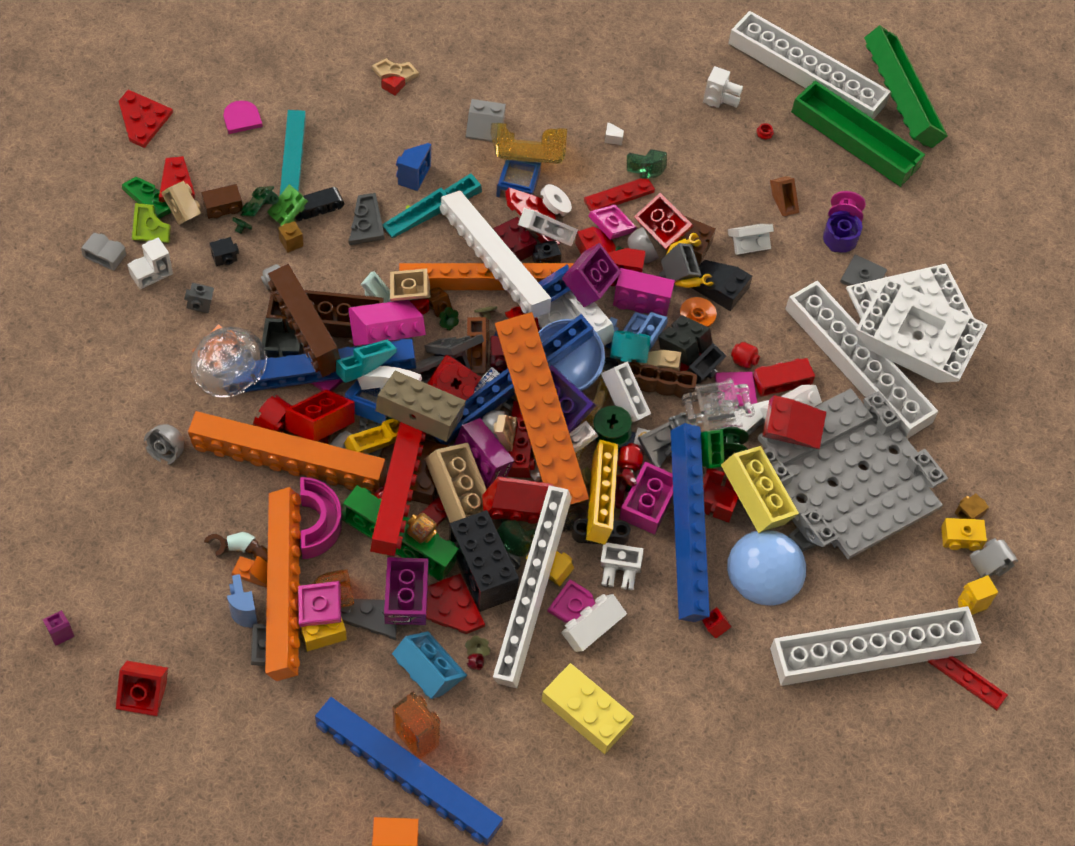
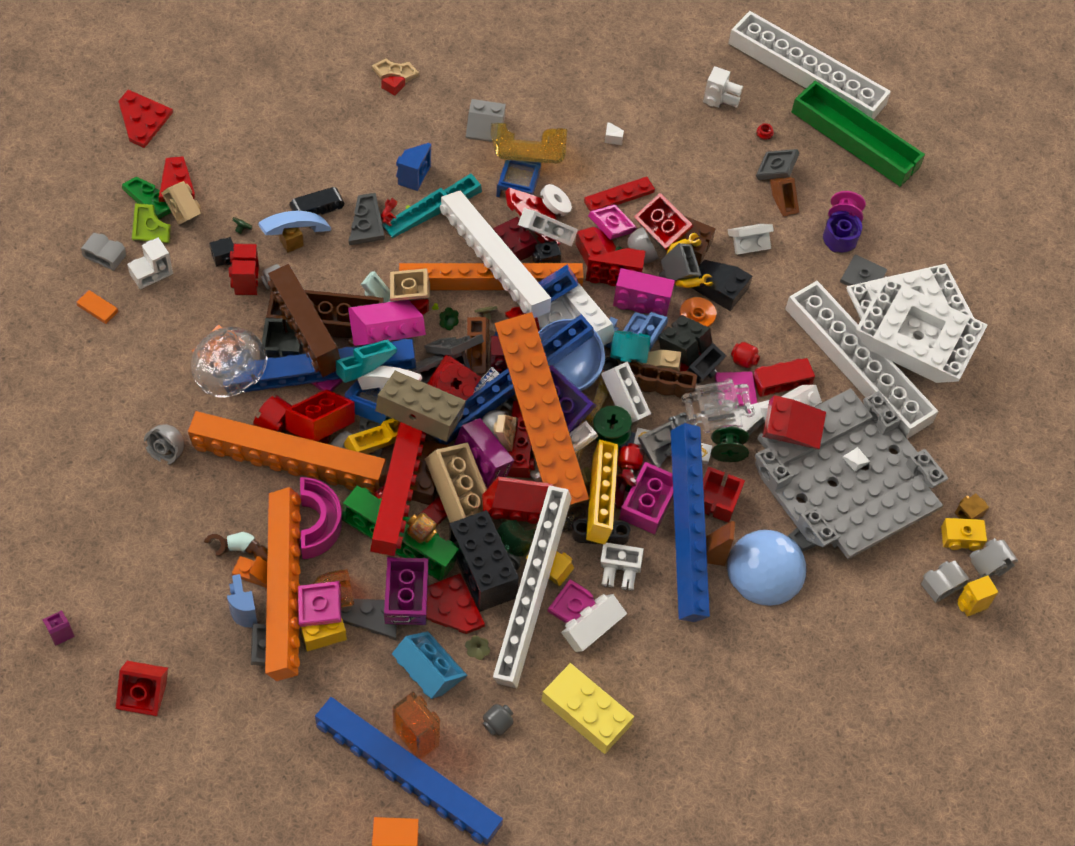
dark grey brick [184,283,214,313] -> none
reddish brown brick [201,184,243,219] -> none
dark pink tile [223,101,263,134] -> none
dark green hinge [240,186,279,217] -> none
bright green plate [267,184,308,226] -> none
teal slope [280,110,306,195] -> none
reddish brown bracket [424,288,452,317] -> none
dark red hinge [467,653,484,670] -> none
magenta brick [562,243,621,307] -> none
clear green brick [627,149,667,179] -> none
green torso [701,429,724,469] -> none
red slope [702,607,732,638] -> none
light yellow brick [721,446,799,533] -> none
white brick [770,606,981,686] -> none
green piece [864,25,948,148] -> none
red tile [928,656,1008,711] -> none
none -> orange tile [76,290,118,324]
none -> red piece [229,244,259,295]
none -> light blue slope [258,211,331,235]
none -> red arm [380,198,398,226]
none -> dark grey head [482,704,514,736]
none -> dark orange slope [706,521,735,566]
none -> dark grey plate [756,149,800,180]
none -> white slope [842,447,870,471]
none -> light grey brick [921,561,970,603]

